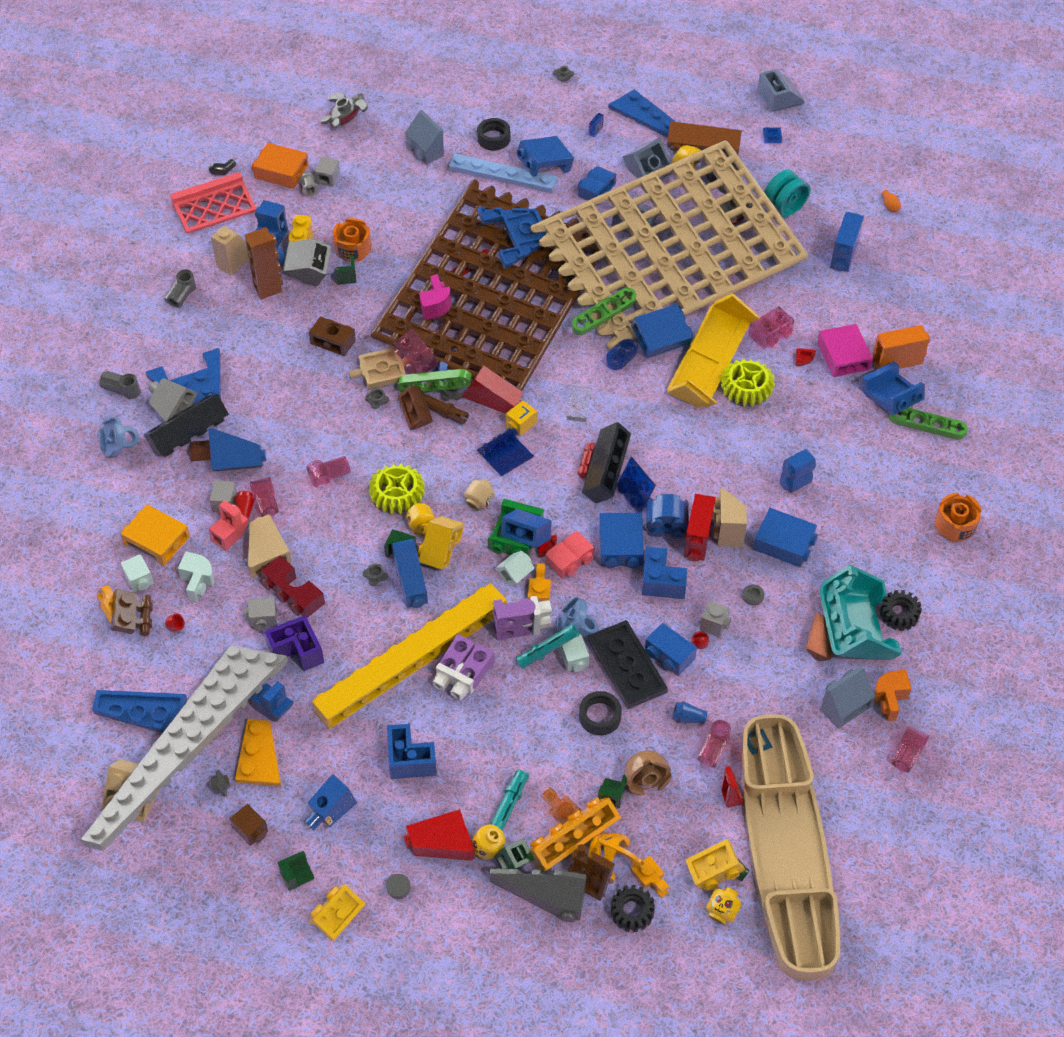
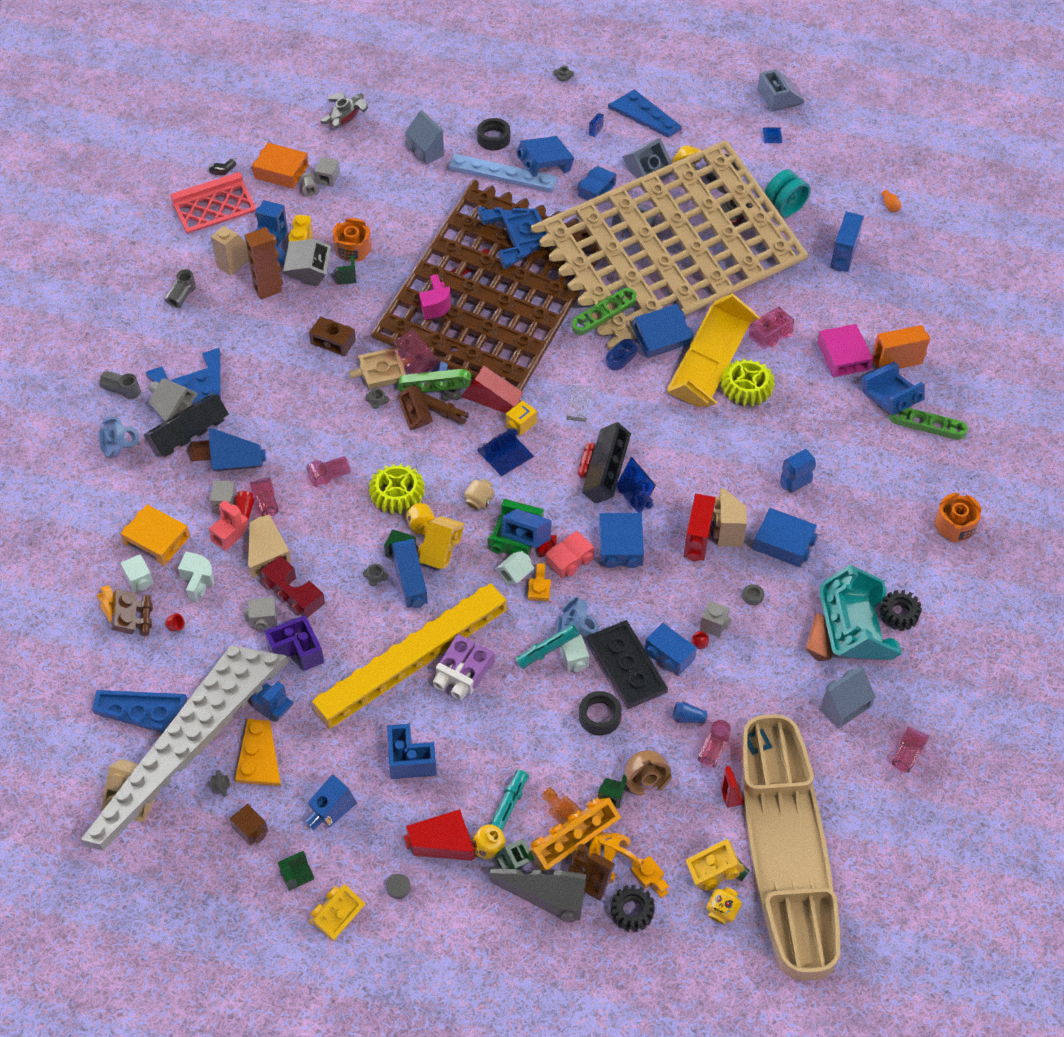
medium lavender hips [493,596,552,640] -> none
blue brick [642,547,688,599] -> none
blue brick [646,494,689,538] -> none
dark orange brick [667,121,742,155] -> none
red tile [796,348,816,366] -> none
orange brick [873,669,912,721] -> none

